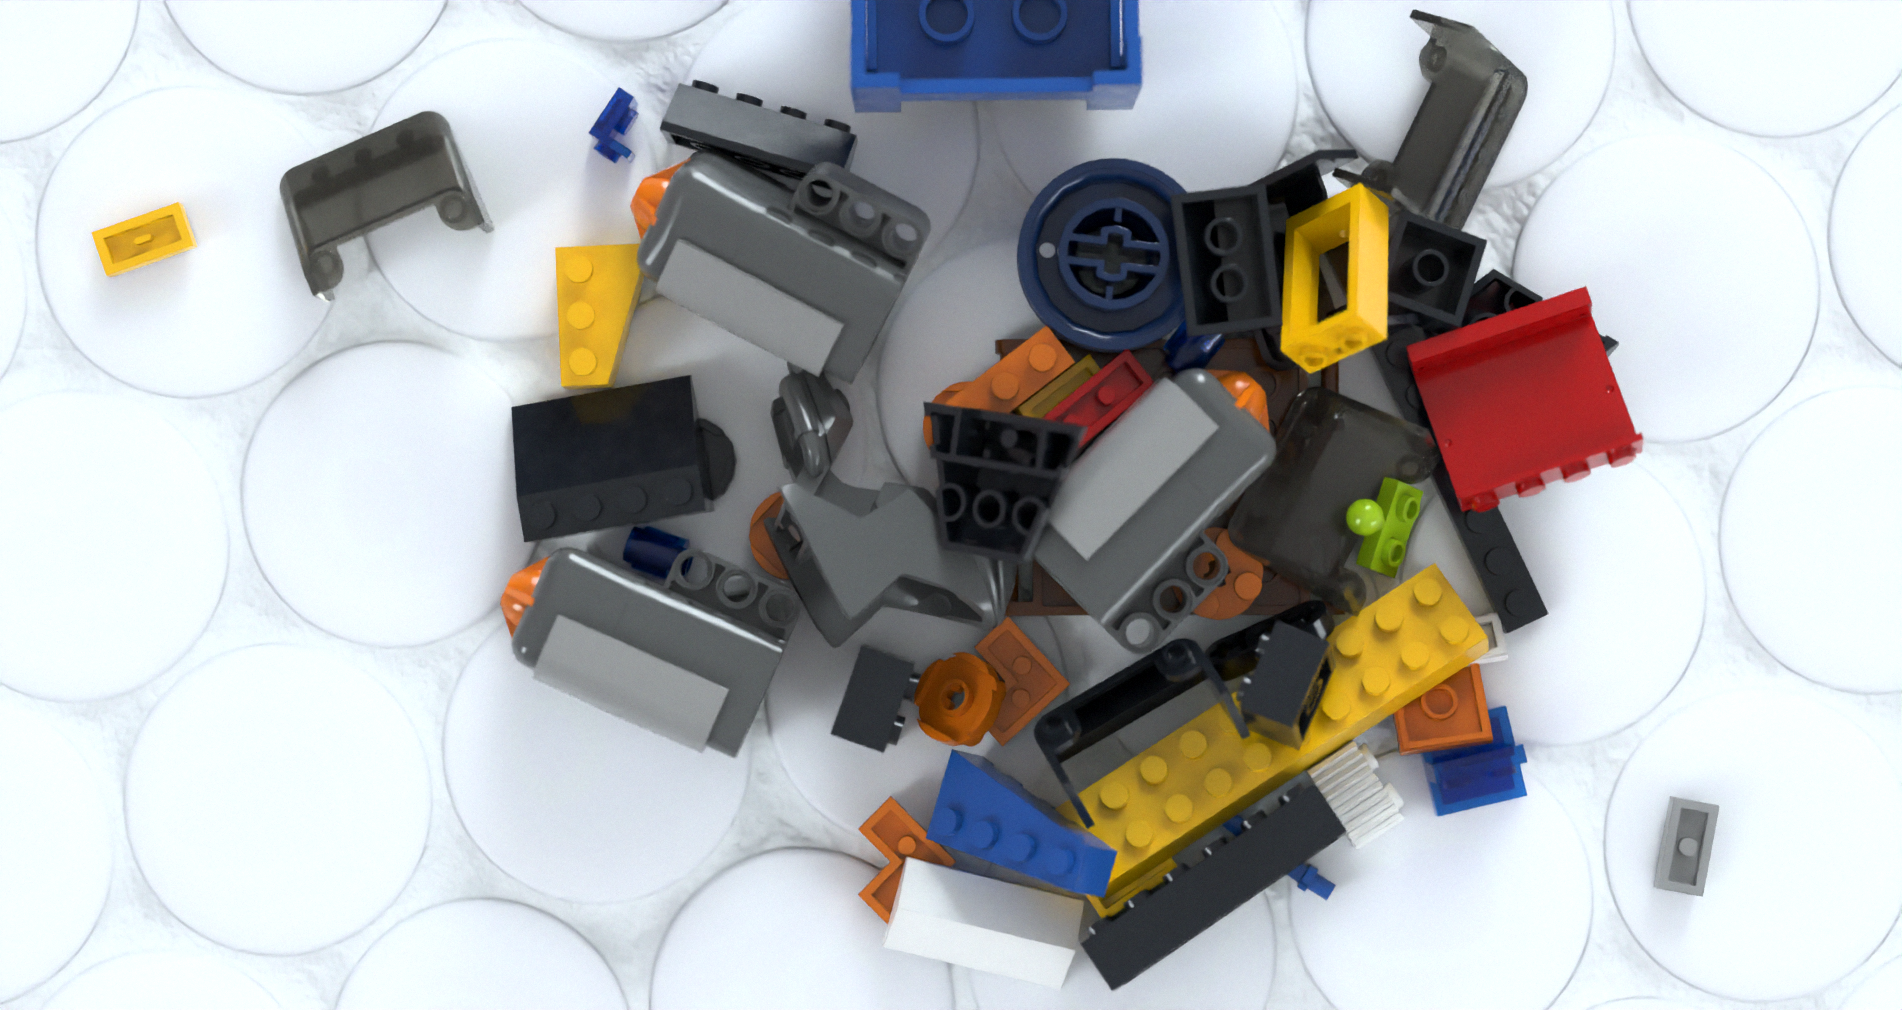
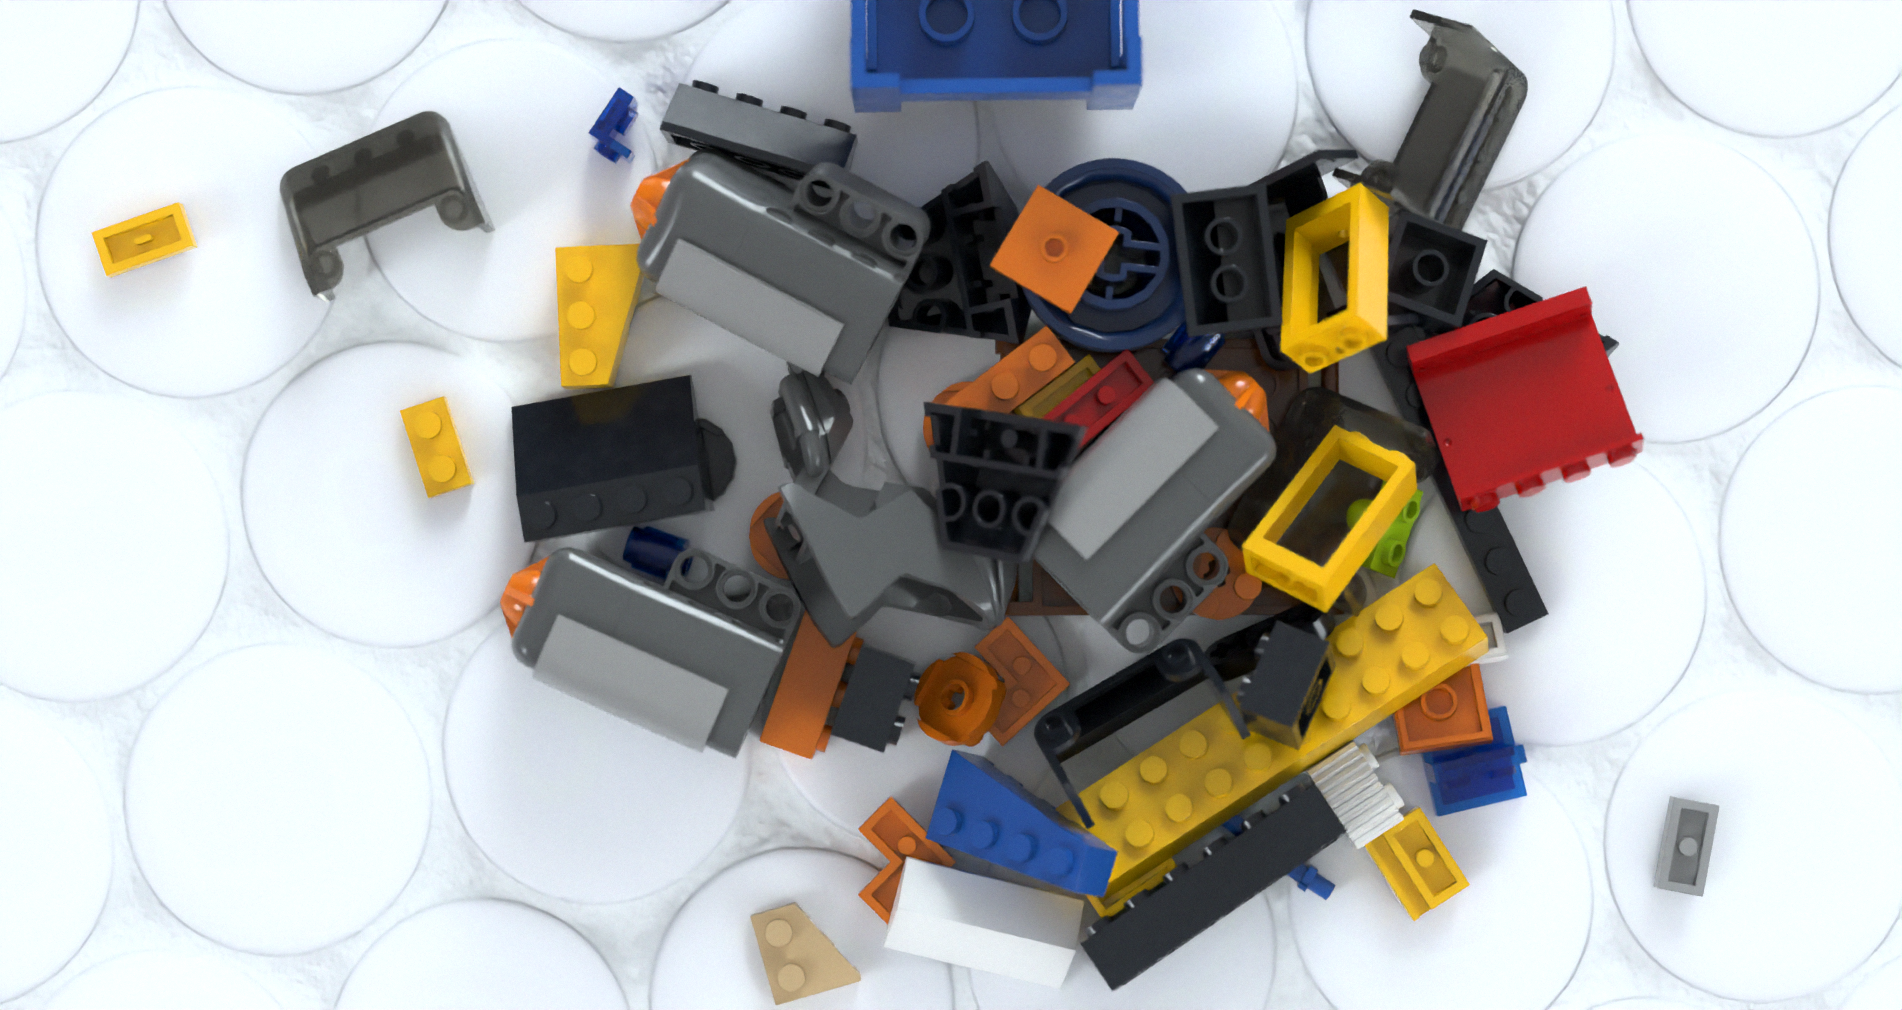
none -> yellow plate [400,396,474,498]
none -> tan wing [750,902,862,1005]
none -> orange brick [759,610,864,760]
none -> black wedge [888,161,1032,344]
none -> orange plate [990,185,1119,315]
none -> yellow window [1242,425,1417,613]
none -> yellow plate [1364,806,1470,921]

